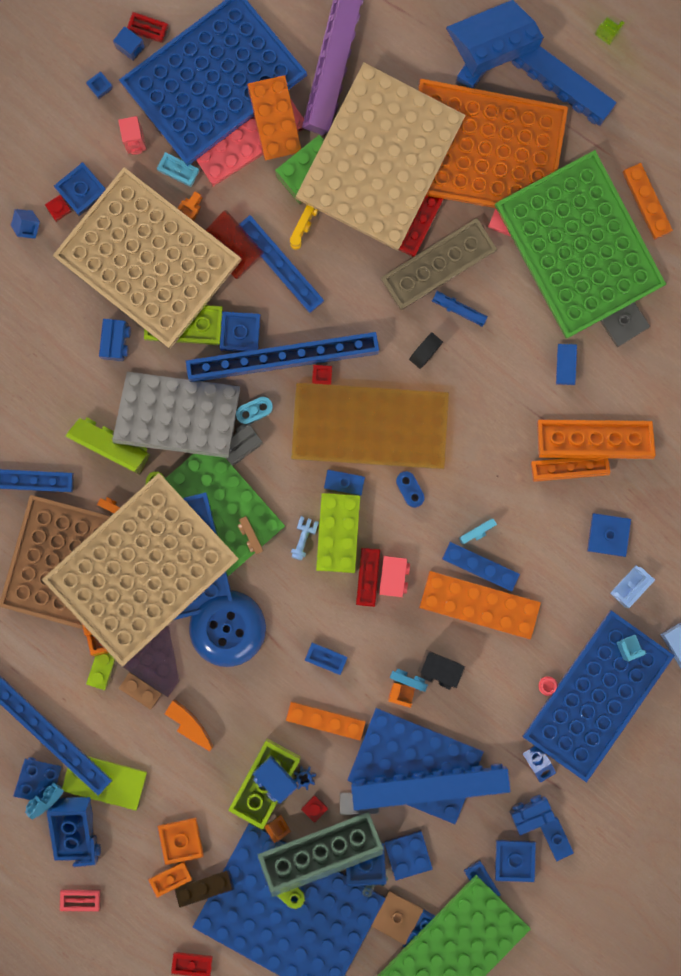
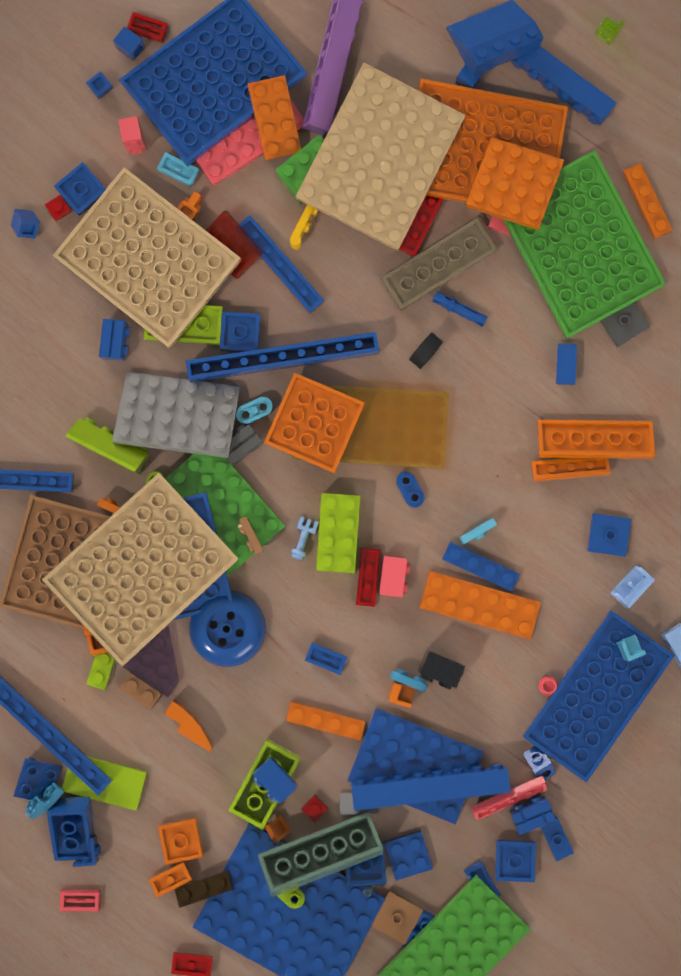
blue gear [293,765,316,790] -> none
red plate [312,365,332,386] -> none
blue plate [324,470,365,496] -> none
none -> orange plate [264,373,365,474]
none -> orange plate [466,137,564,231]
none -> coral tile [471,776,547,820]

